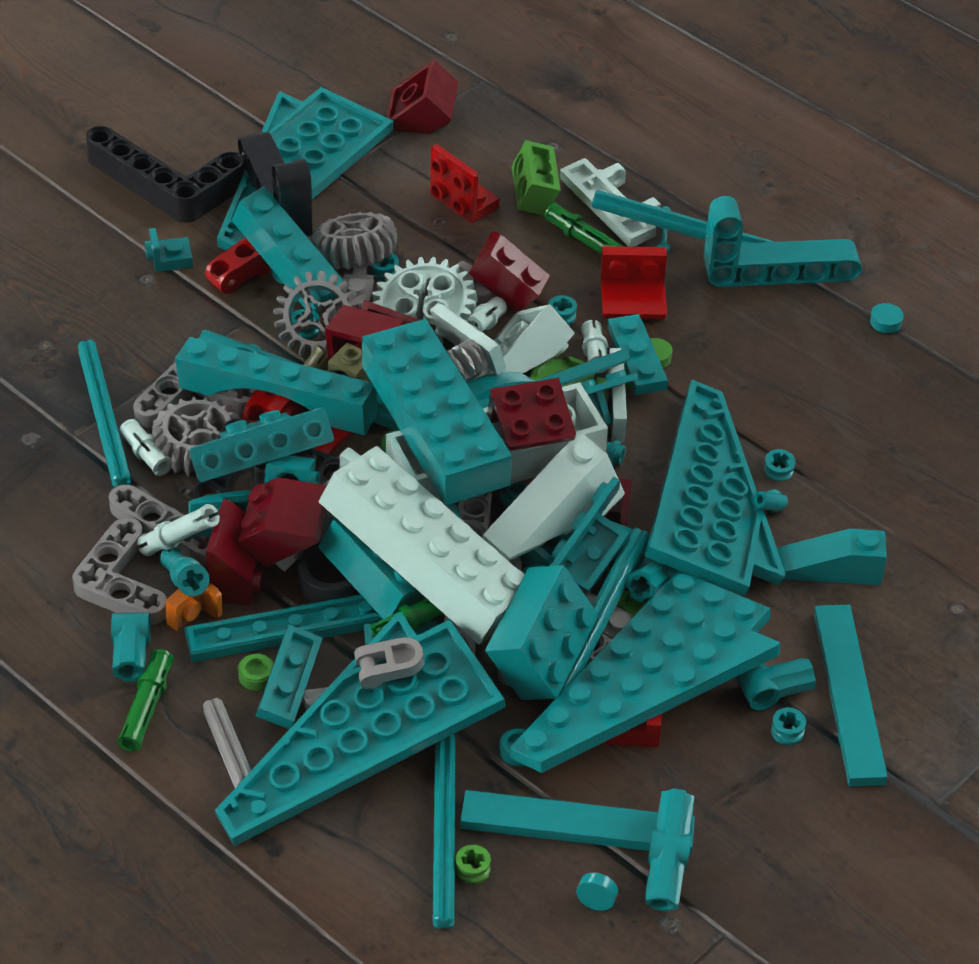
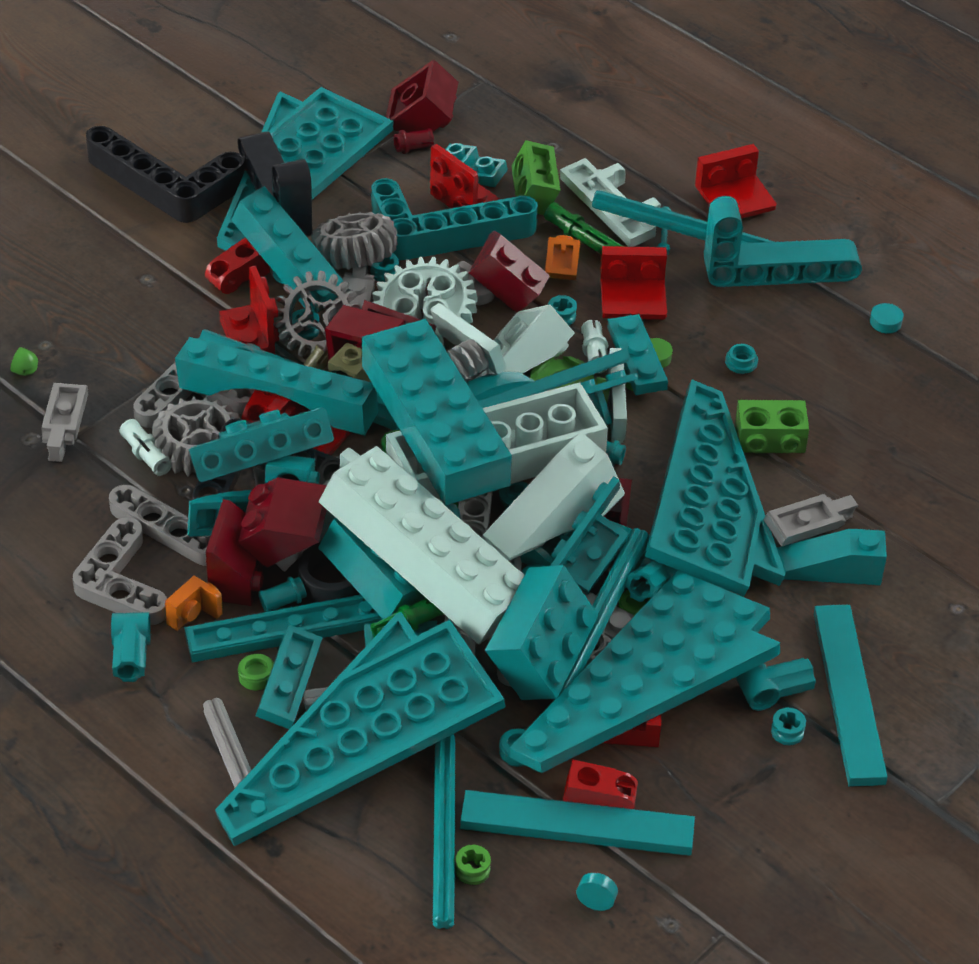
teal axle [77,339,131,487] -> none
green pin [117,649,174,752] -> none
light aqua pin [137,504,220,556] -> none
teal bracket [144,228,193,272] -> none
teal pin [160,547,209,596] -> none
light grey plate [354,637,424,689] -> none
light aqua pin [465,297,507,332] -> none
dark red bracket [487,378,576,451] -> none
teal piece [645,789,695,912] -> none
teal arm [754,489,788,514] -> none
teal bush [763,449,796,481] -> none
none -> bright green hinge [10,347,38,376]
none -> light grey hinge [41,383,88,462]
none -> red bracket [219,266,279,354]
none -> teal pin [258,576,307,612]
none -> teal beam [371,178,538,260]
none -> dark red pin [394,128,434,154]
none -> teal slope [445,143,508,187]
none -> orange bracket [545,235,580,280]
none -> red leg [563,759,638,809]
none -> red bracket [695,144,777,219]
none -> teal plate [725,344,758,374]
none -> bright green brick [735,400,809,453]
none -> light grey hinge [764,494,858,547]

